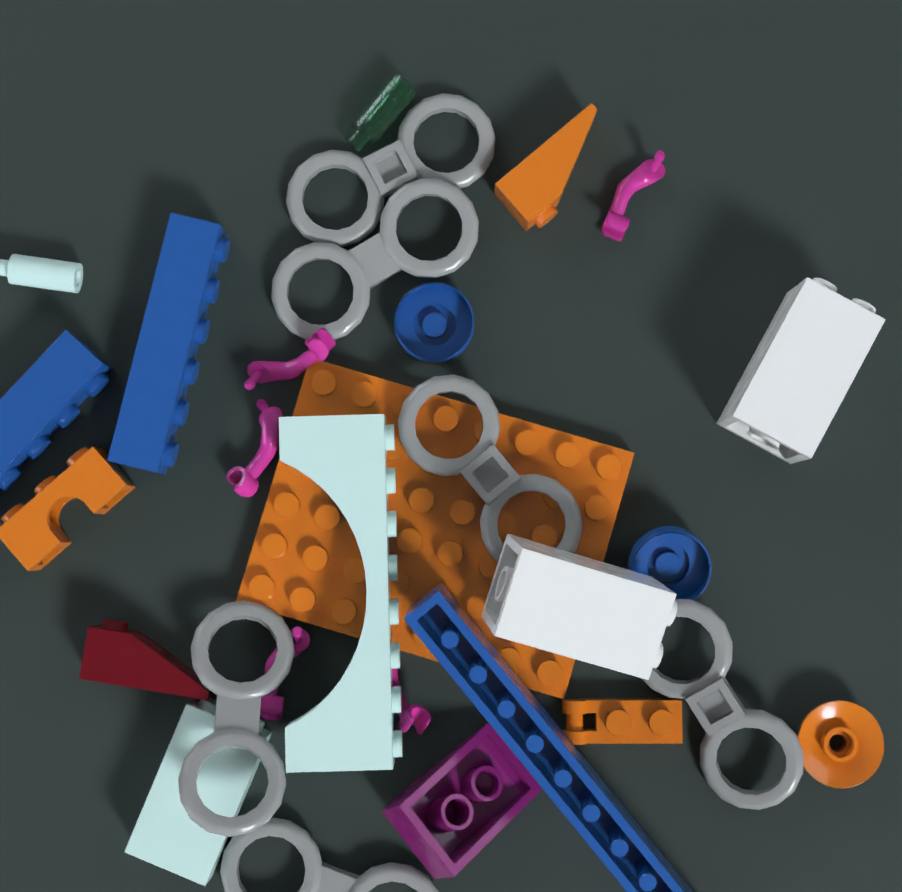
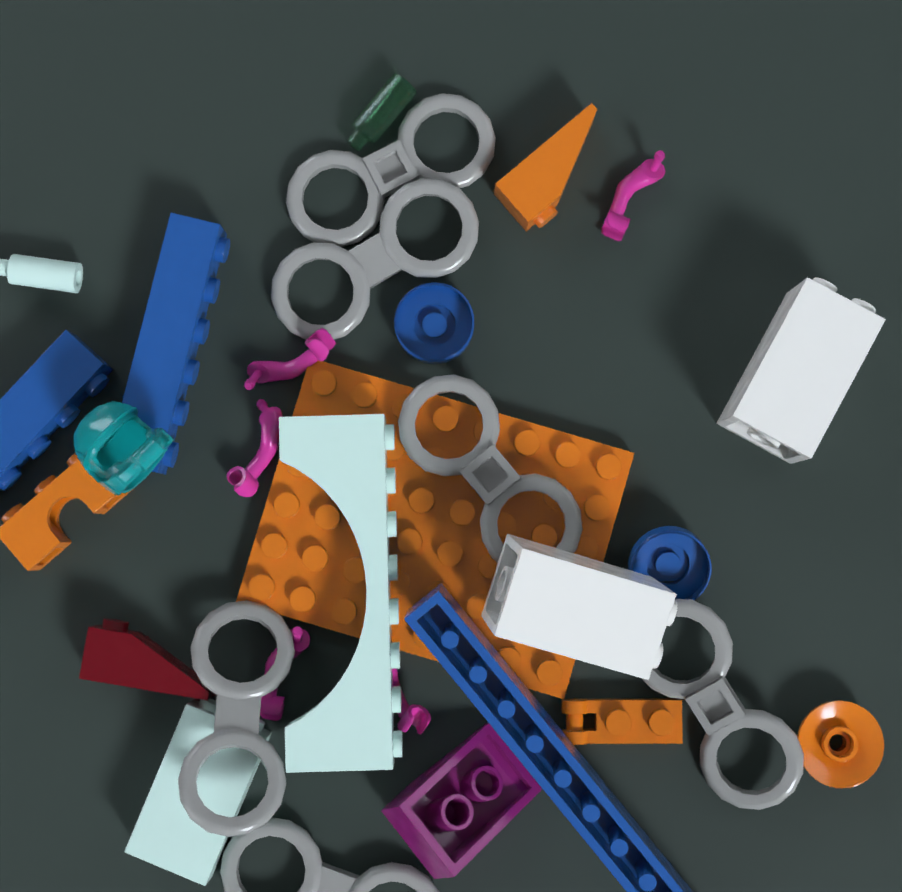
none -> teal helmet [74,401,174,496]

